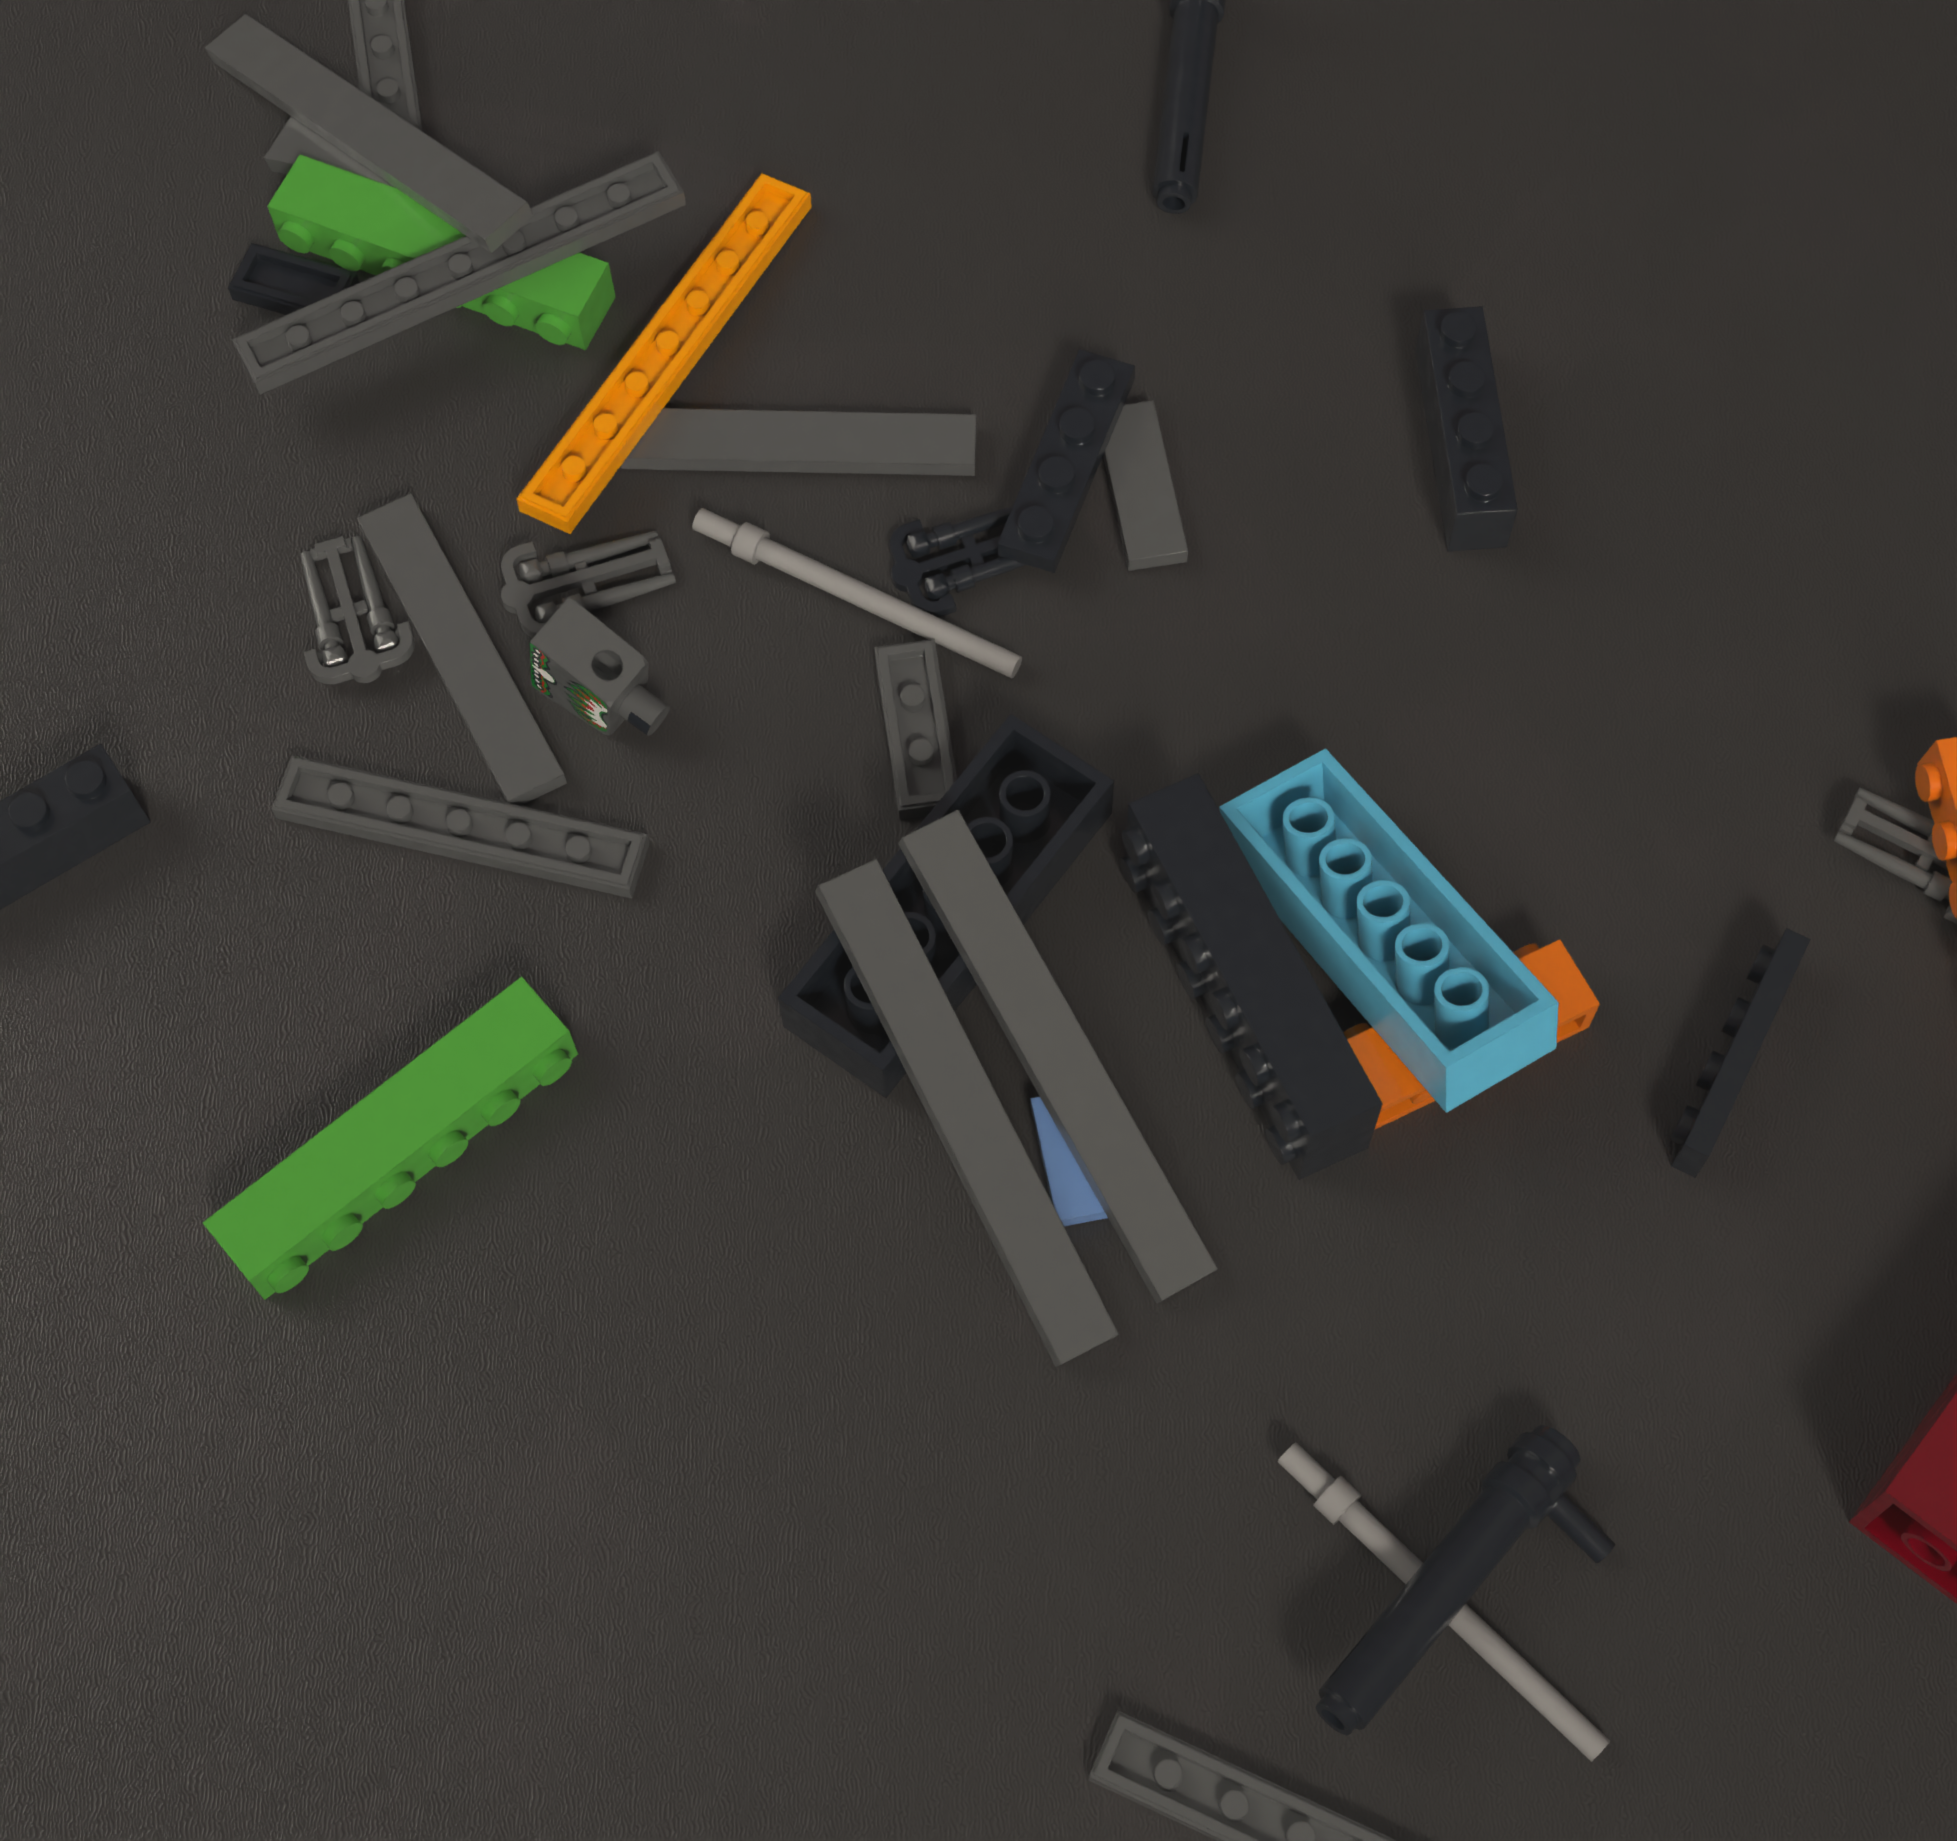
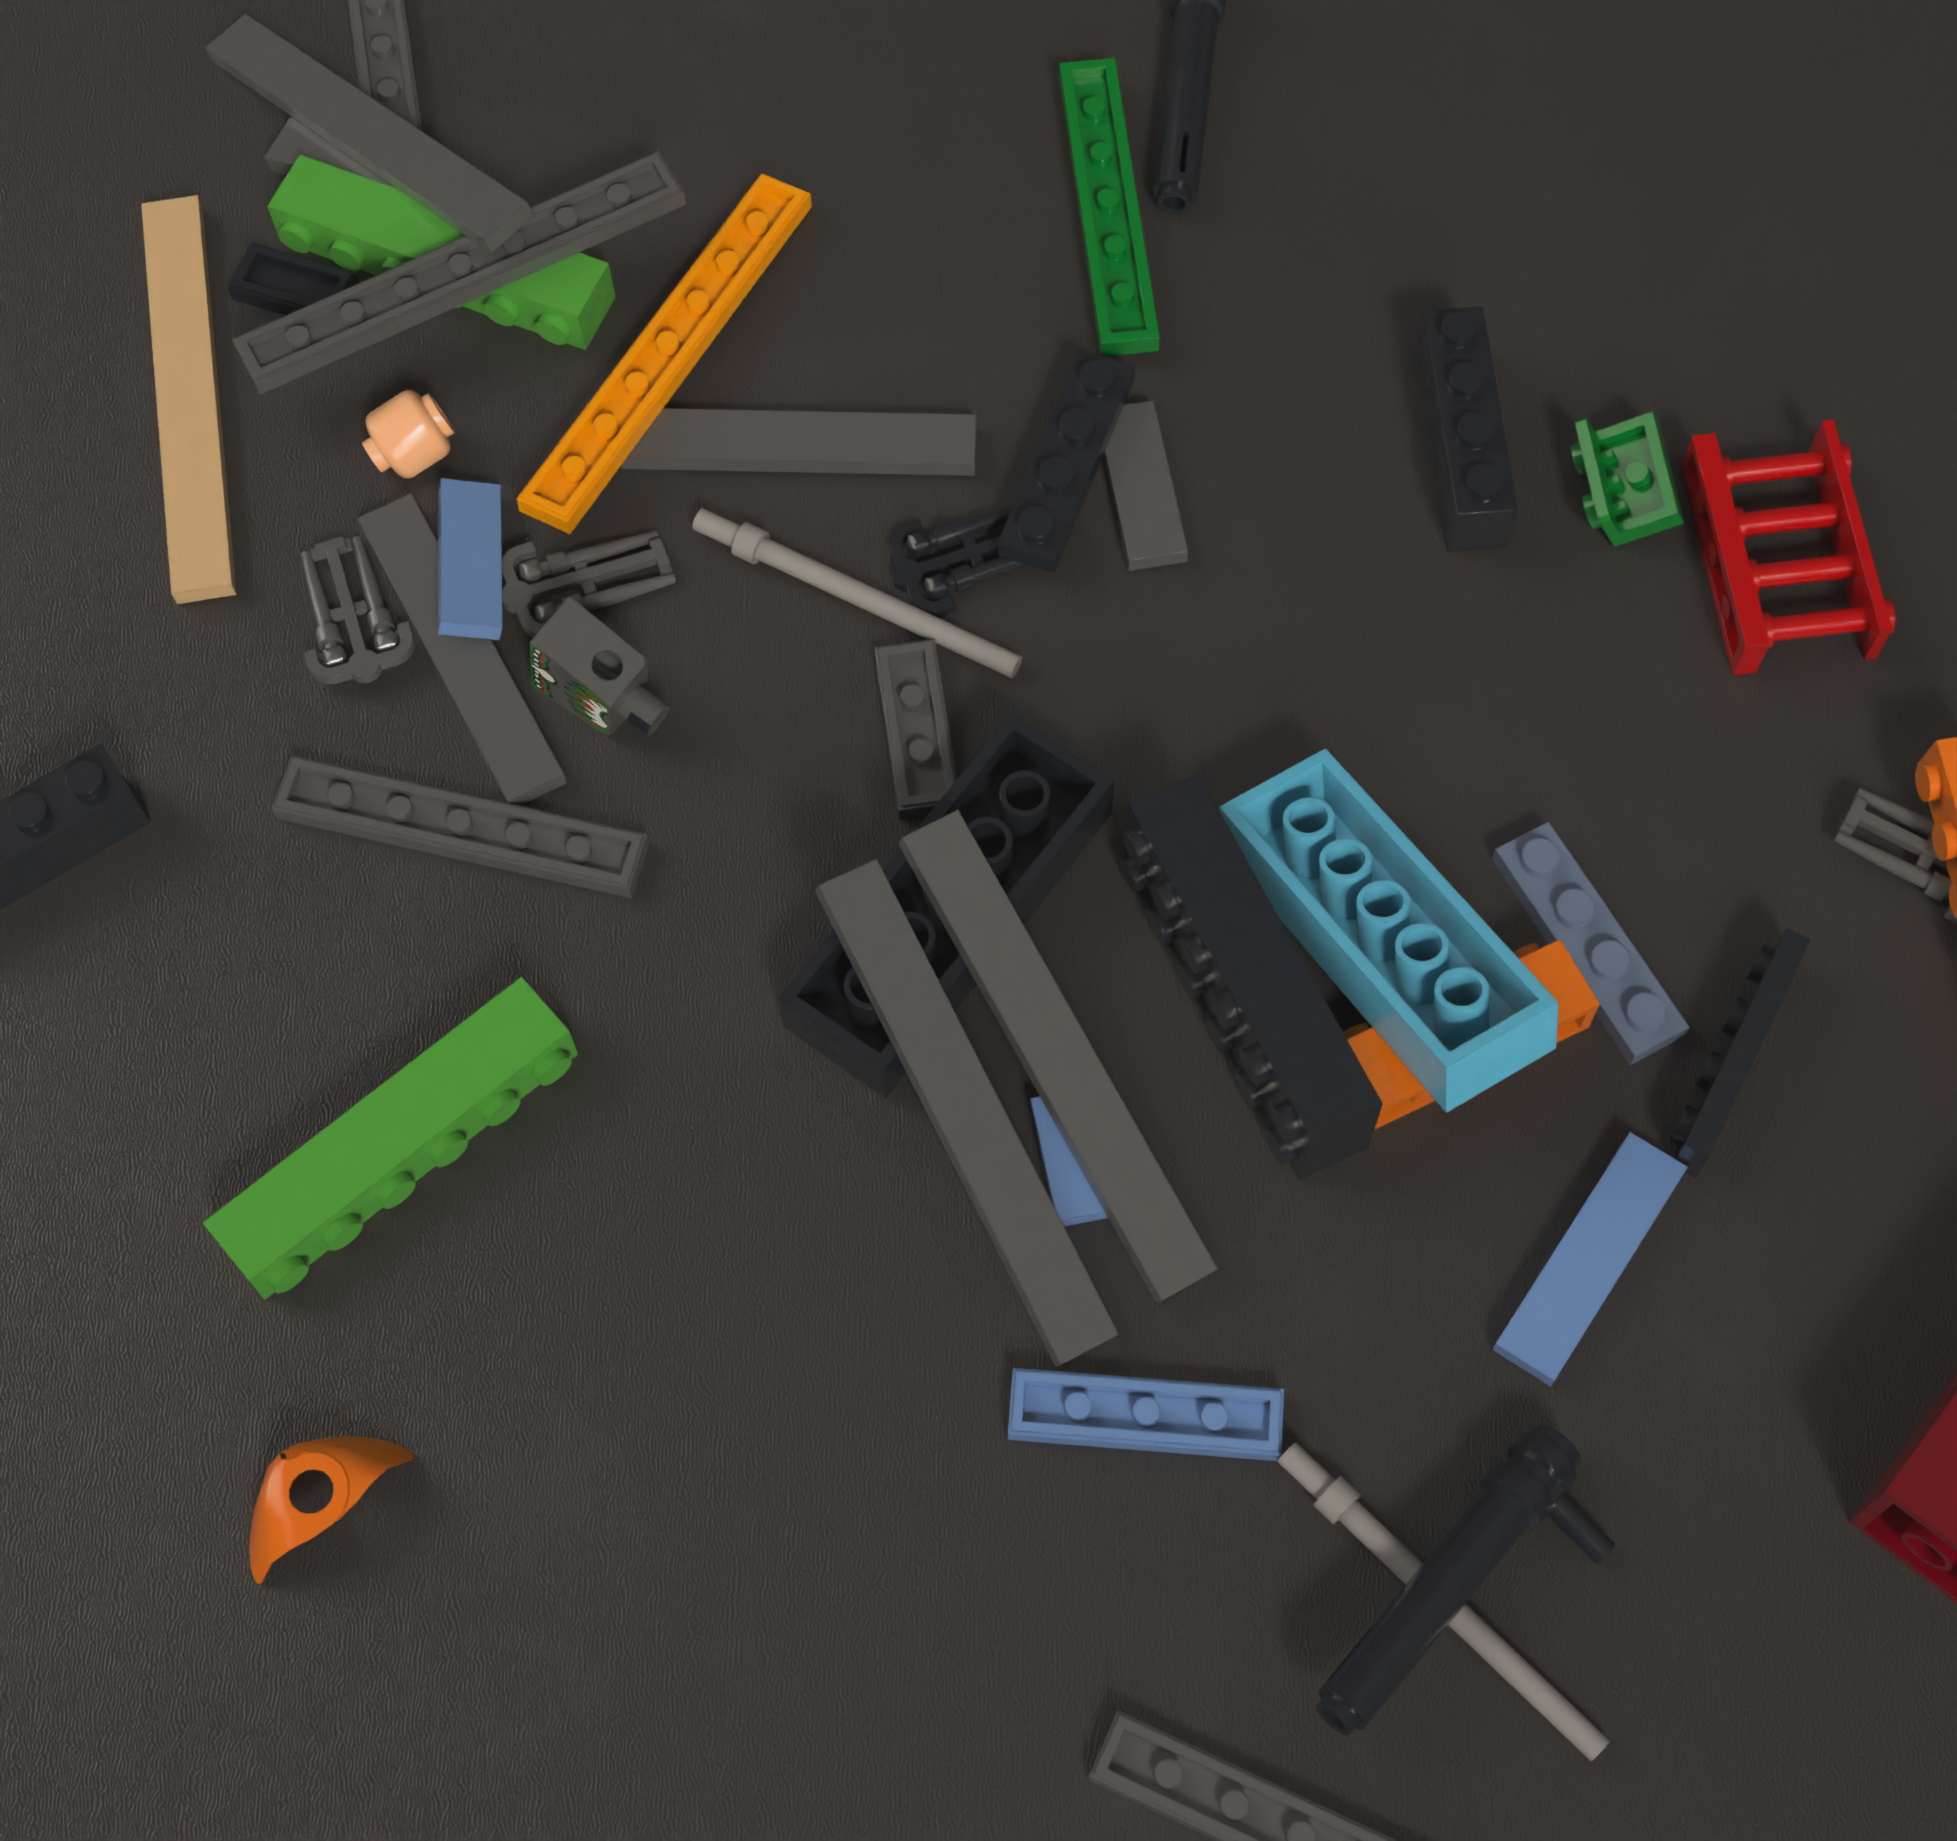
none -> tan tile [141,195,237,604]
none -> orange piece [249,1435,414,1584]
none -> light nougat head [362,390,455,479]
none -> medium blue tile [438,478,502,640]
none -> medium blue tile [1008,1368,1284,1461]
none -> green plate [1059,58,1160,357]
none -> sand blue plate [1492,822,1689,1065]
none -> medium blue tile [1492,1132,1688,1387]
none -> green bracket [1571,411,1684,547]
none -> red fence [1680,420,1896,675]

